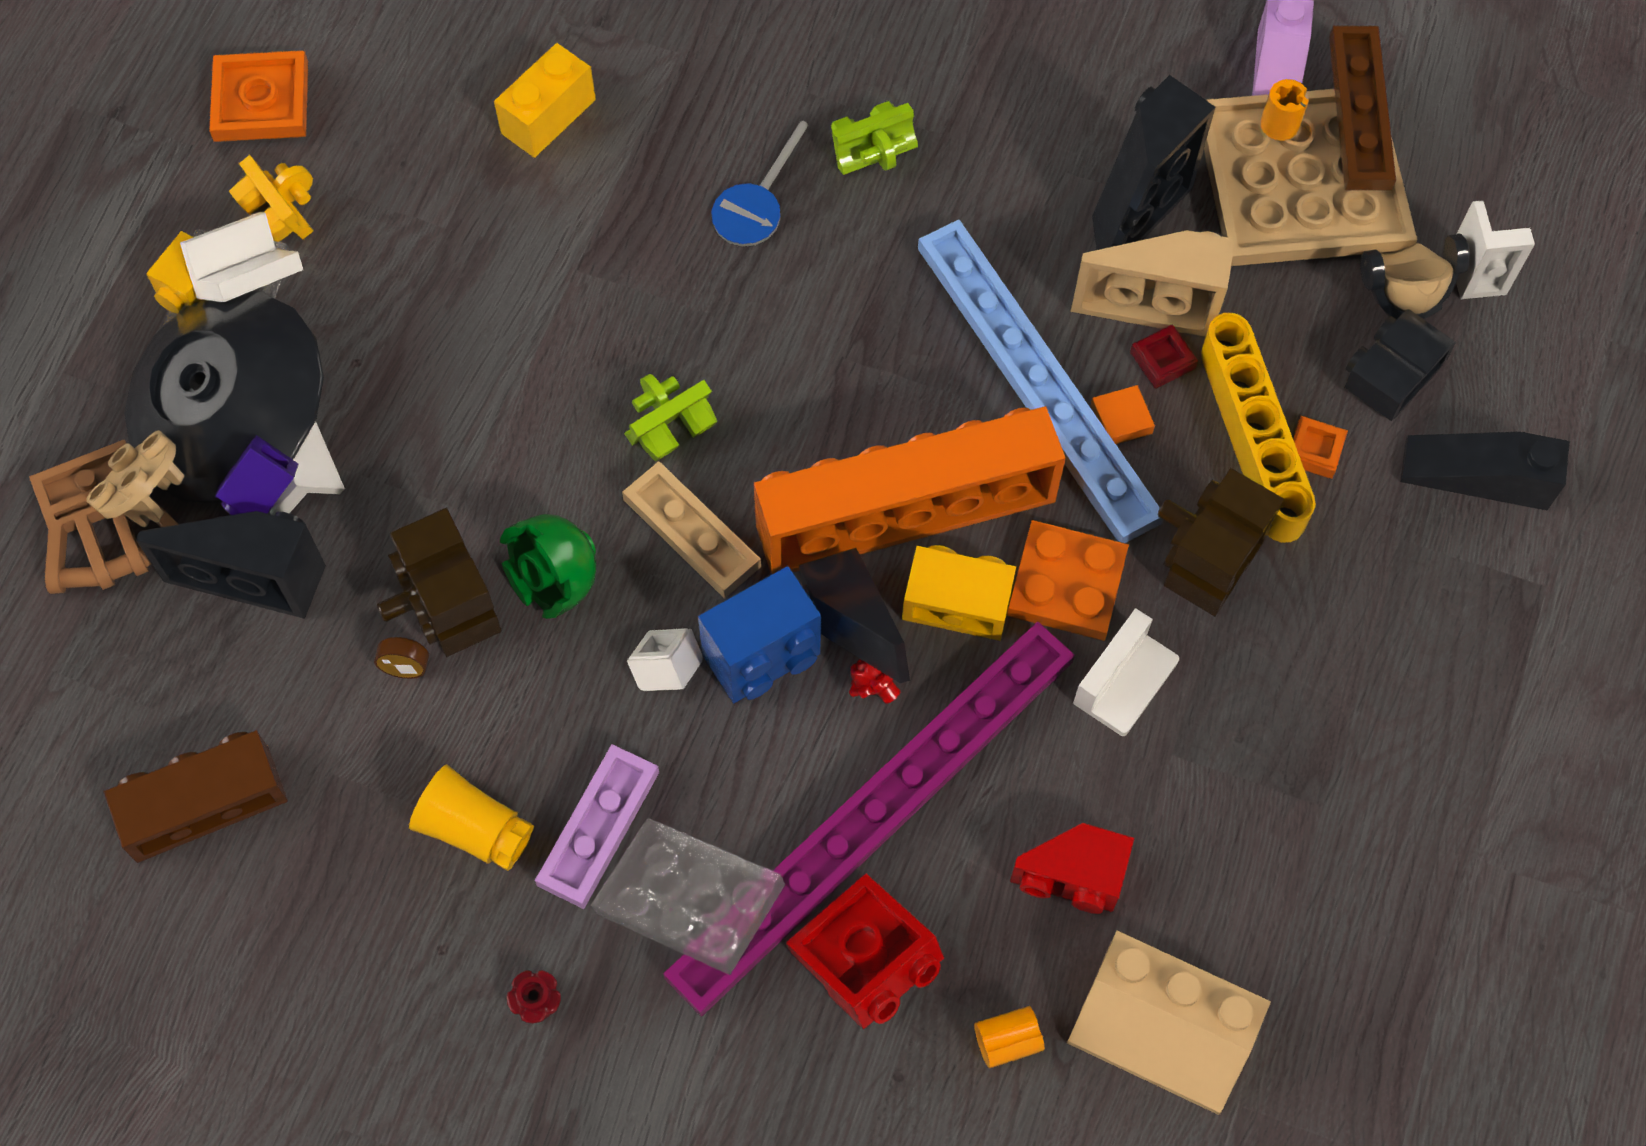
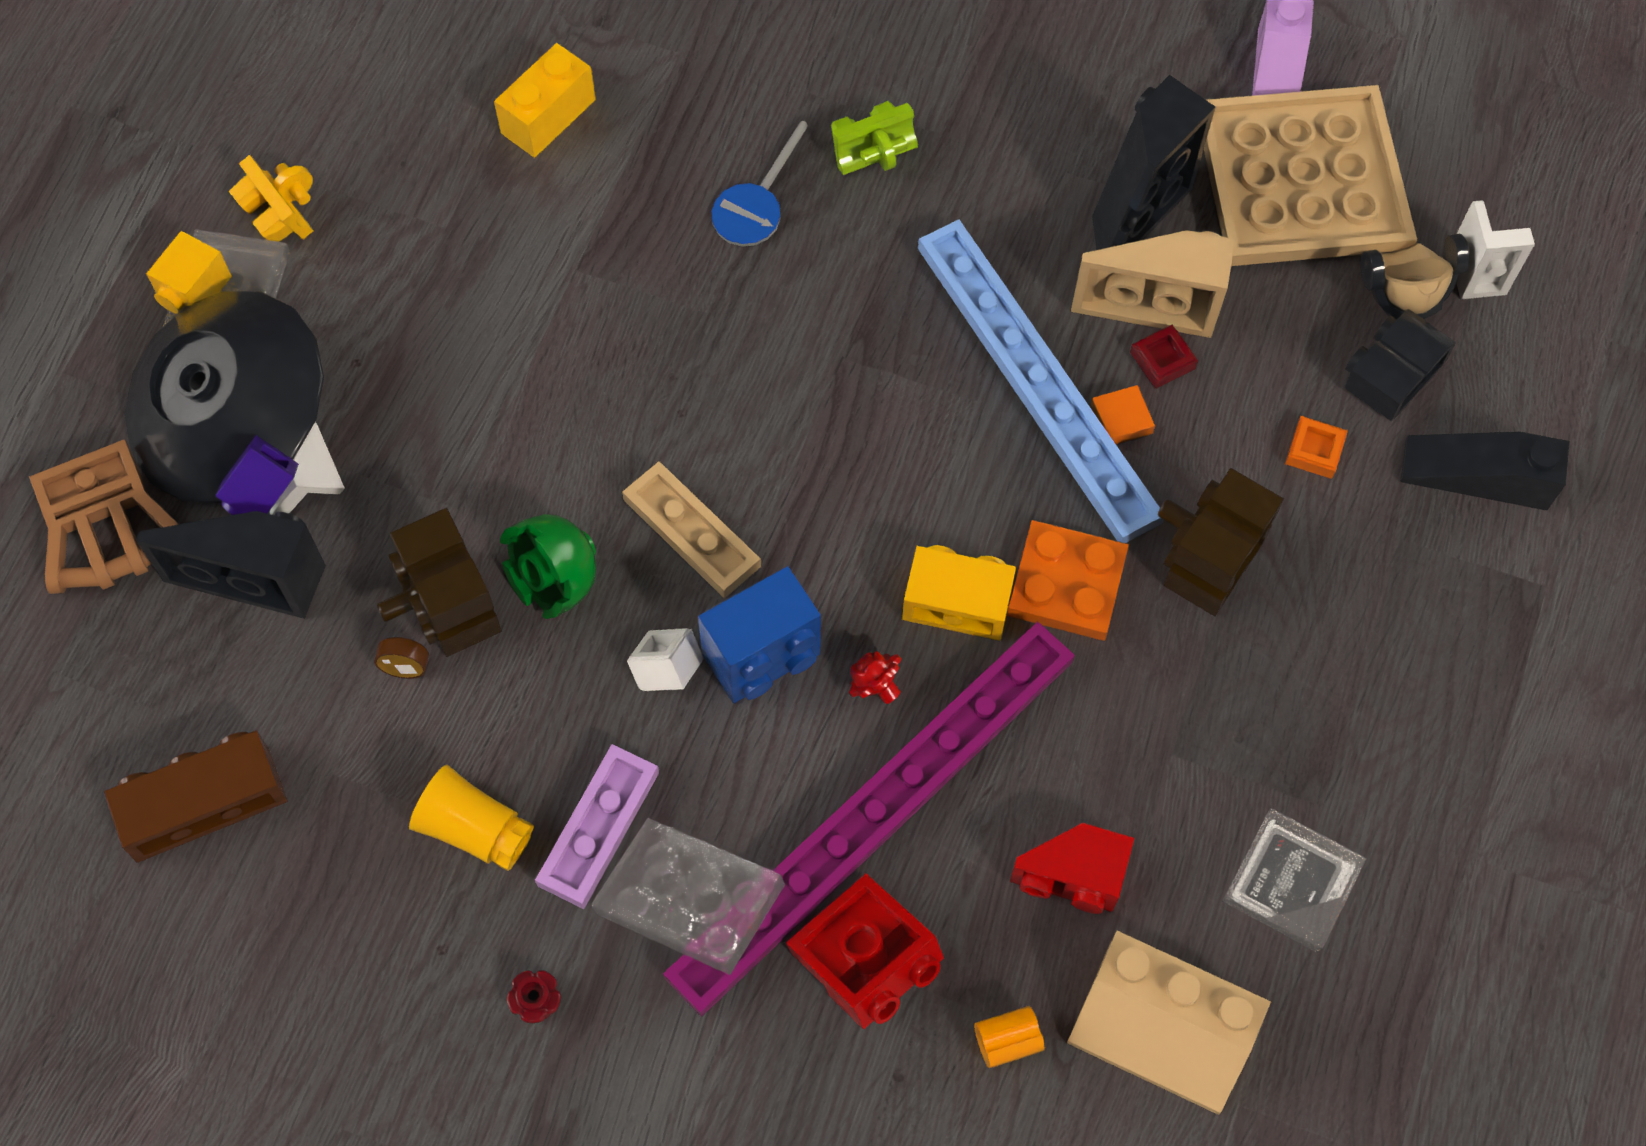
tan plate [87,430,184,527] -> none
white panel [180,212,303,302] -> none
orange plate [209,50,308,142] -> none
lime hips [624,374,717,462] -> none
orange brick [754,406,1066,575] -> none
black slope [799,548,910,683] -> none
white panel [1073,608,1179,736] -> none
yellow beam [1201,313,1316,543] -> none
light orange piece [1260,79,1309,141] -> none
reddish brown plate [1329,26,1396,191] -> none
none -> clear tile [1222,808,1367,953]

